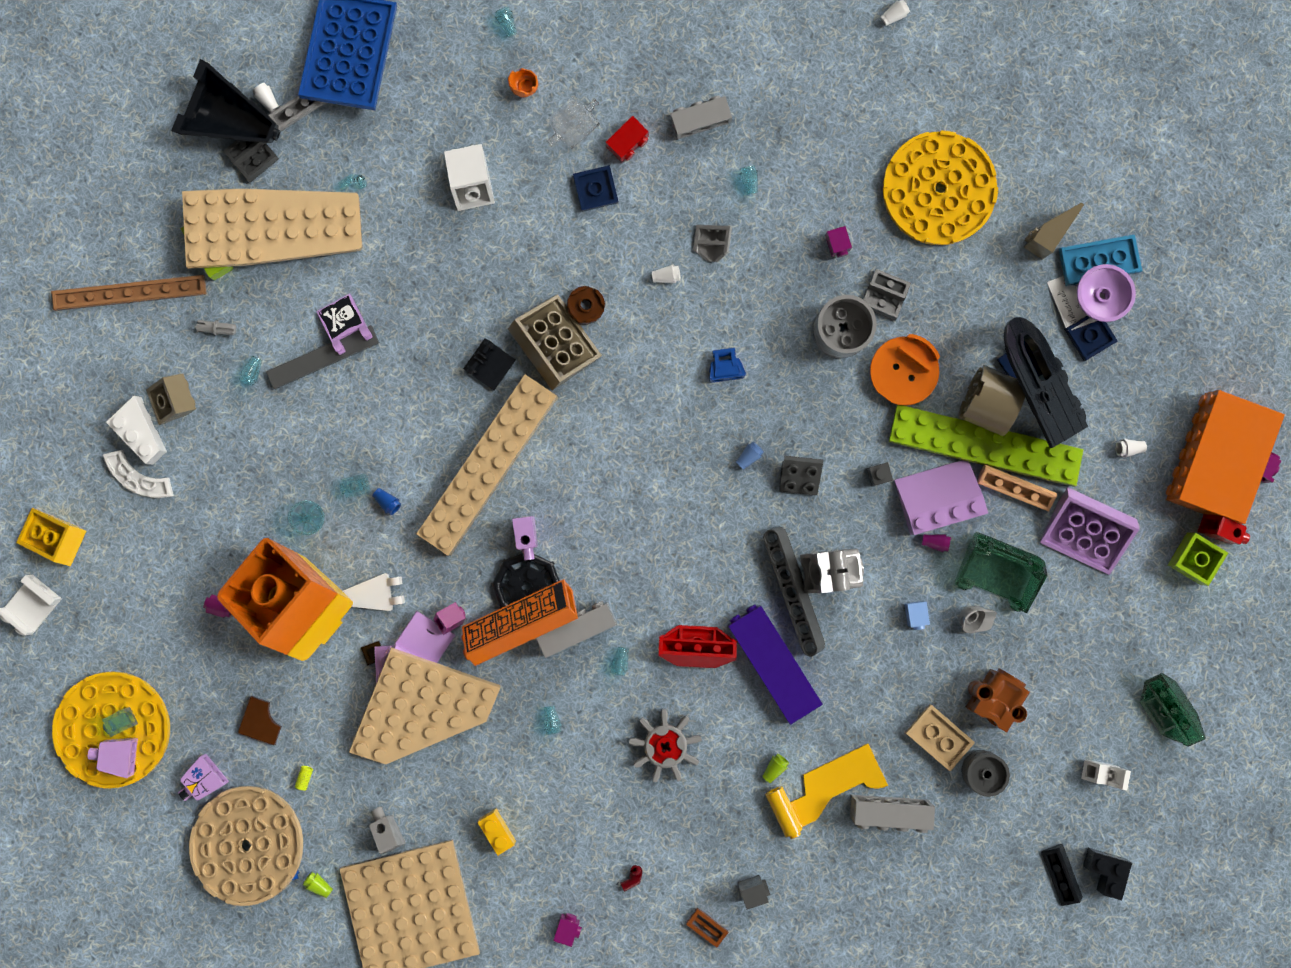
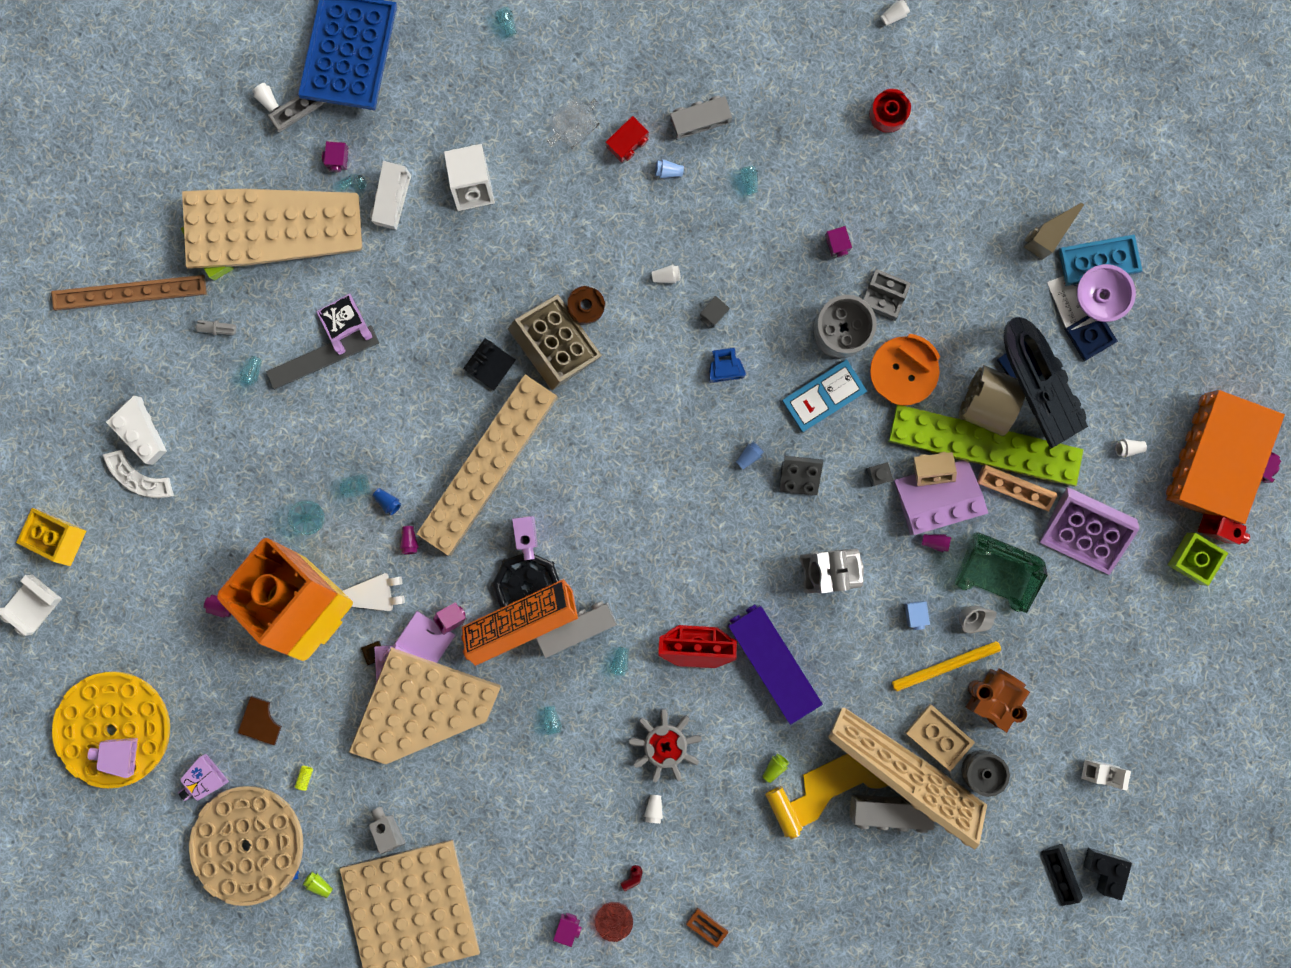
clear light blue brick [102,707,138,737] -> none
dark tan slope [146,374,196,425] -> none
black cone [171,59,281,143] -> none
dark grey slope [223,141,279,183] -> none
yellow brick [477,808,516,856] -> none
orange hair [508,68,539,98] -> none
dark blue tile [573,165,619,212] -> none
light grey slope [693,225,732,262] -> none
dark grey brick [738,875,771,910] -> none
dark grey beam [763,526,825,657] -> none
yellow plate [883,130,998,245] -> none
clear green wedge [1140,673,1206,747] -> none
none -> magenta brick [322,141,349,172]
none -> white wedge [370,161,411,230]
none -> magenta cone [400,526,419,555]
none -> clear red tile [595,902,633,942]
none -> white cone [644,795,663,824]
none -> light blue cone [655,159,684,178]
none -> dark grey brick [700,296,730,328]
none -> tile [782,359,867,432]
none -> tan wing [828,708,987,850]
none -> red brick [869,89,911,133]
none -> yellow axle [892,641,1001,691]
none -> tan brick [914,452,957,486]

